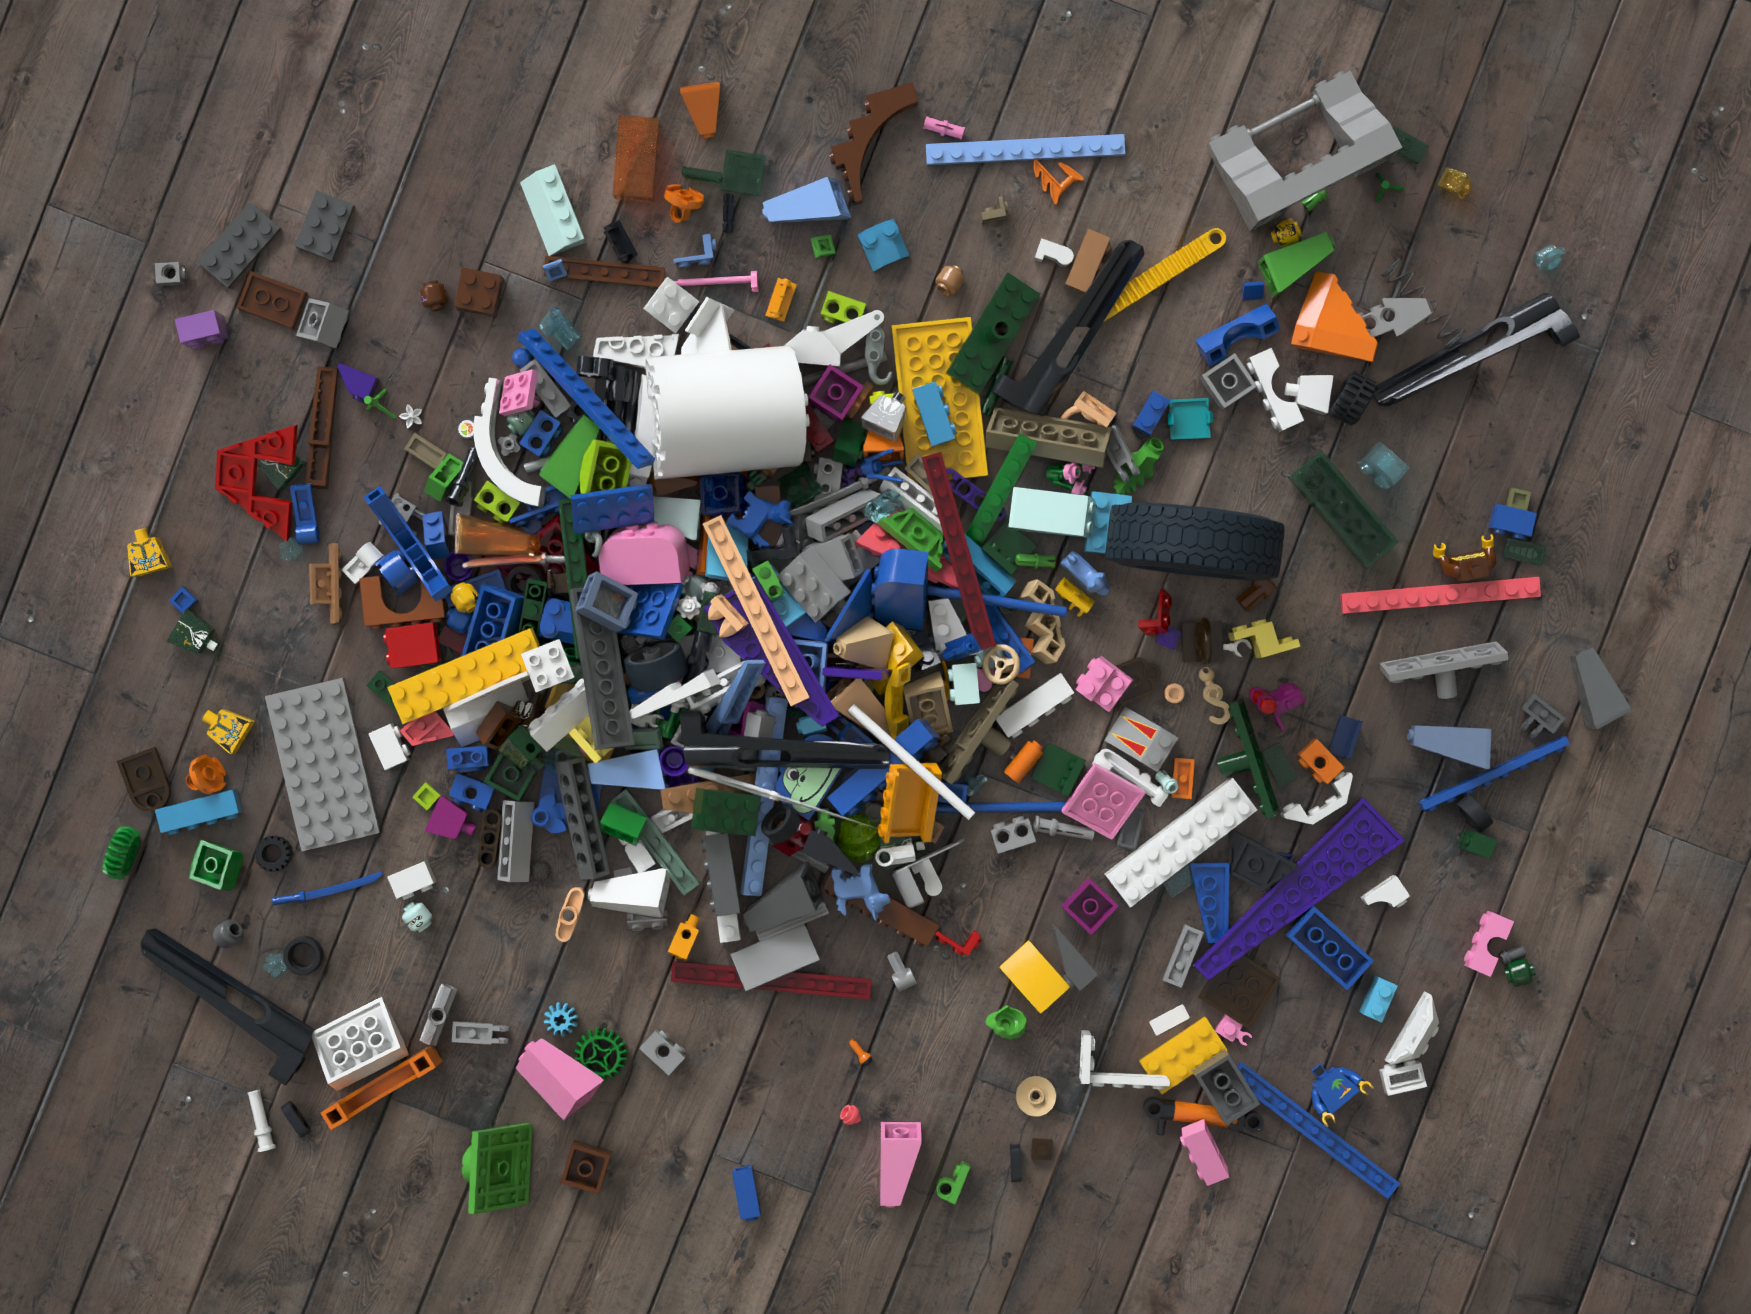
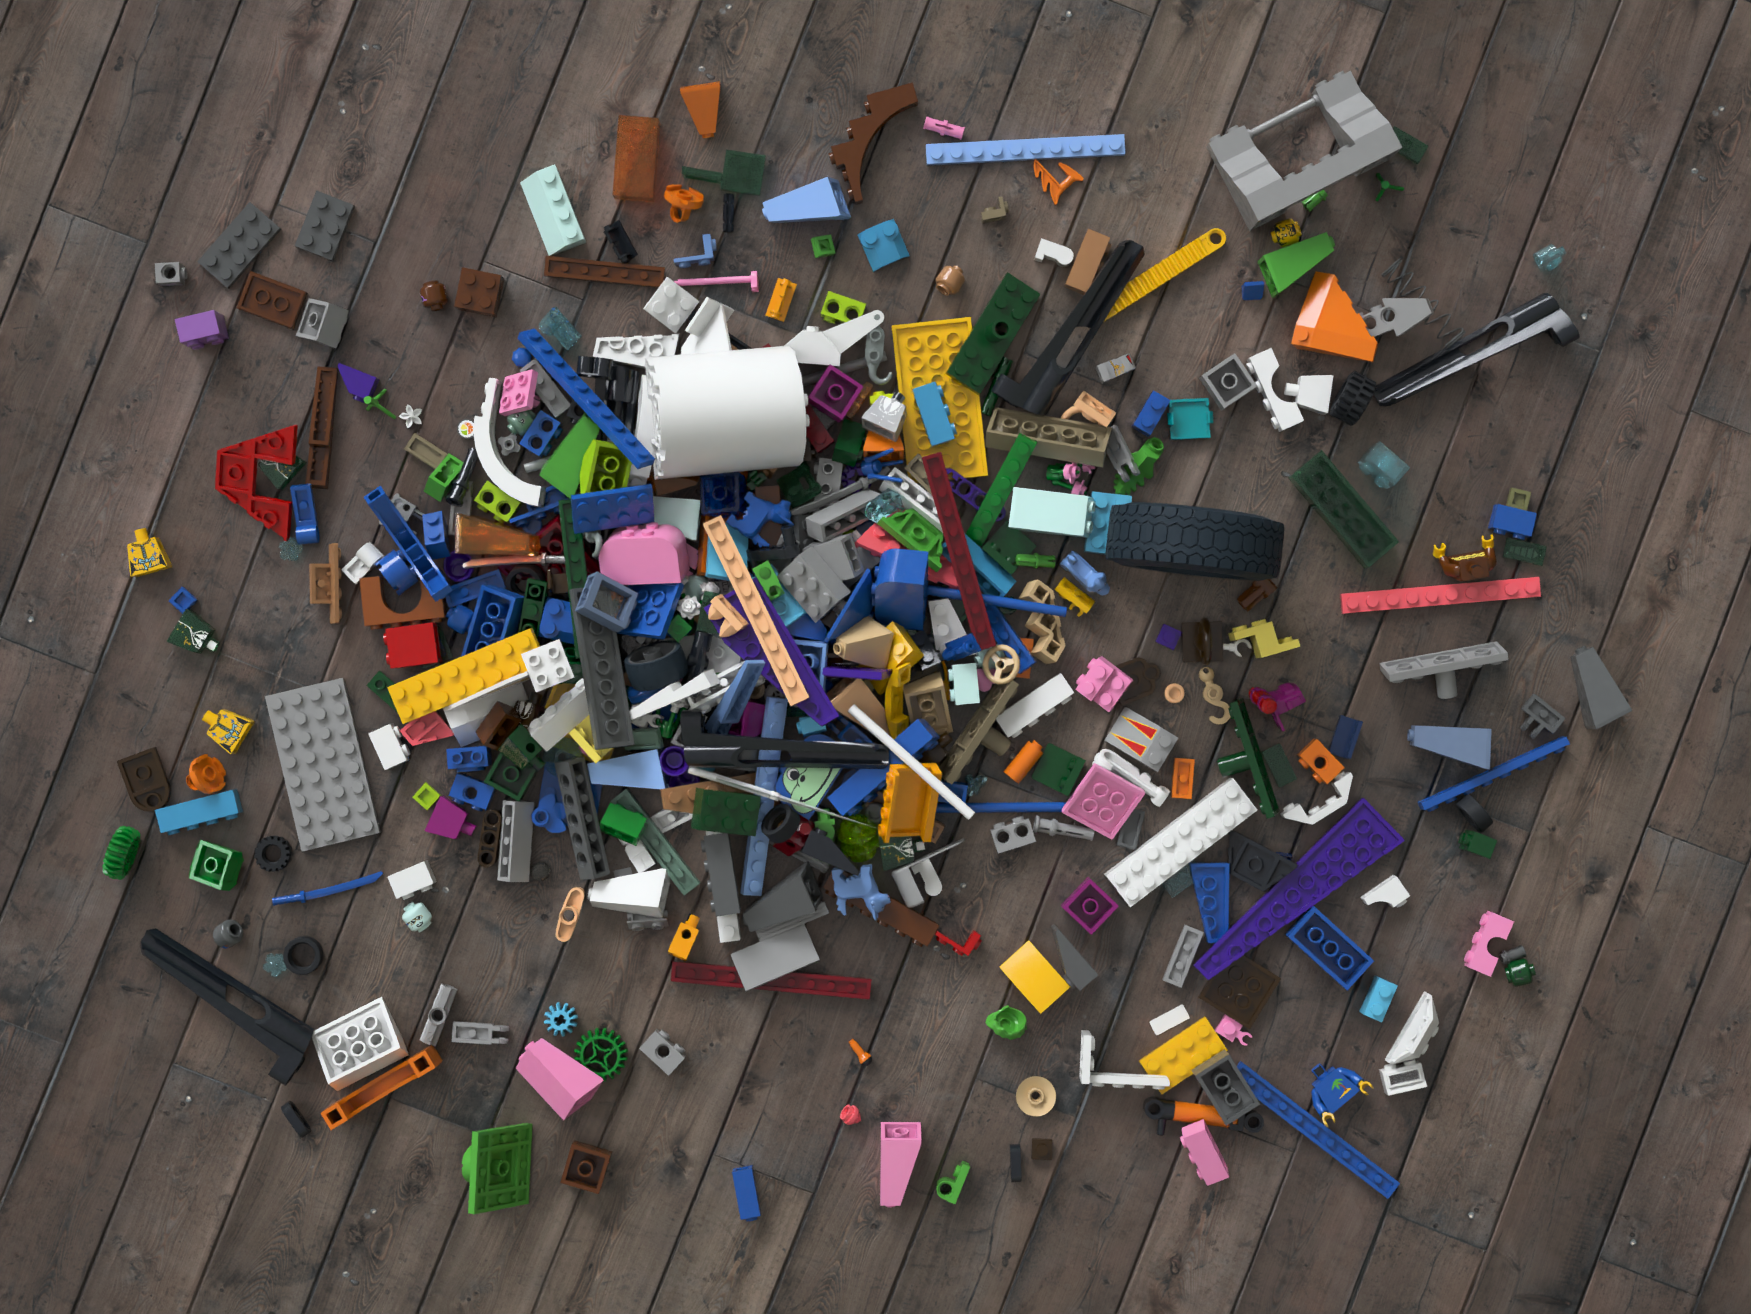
white pin [248,1089,276,1152] -> none
dark red sticker [439,626,467,654] -> none
yellow head [450,582,479,613] -> none
medium blue slope [543,259,568,282] -> none
light grey brick [744,709,776,738] -> none
white piece [875,844,915,866] -> none
light grey axle [887,951,917,992] -> none
red bracket [1138,589,1172,636] -> none
light aqua pin [1155,770,1178,794] -> none
blue arch [1196,304,1281,367] -> none
clear yellow bracket [1437,167,1472,199] -> none
none -> light grey leg [1095,353,1136,384]

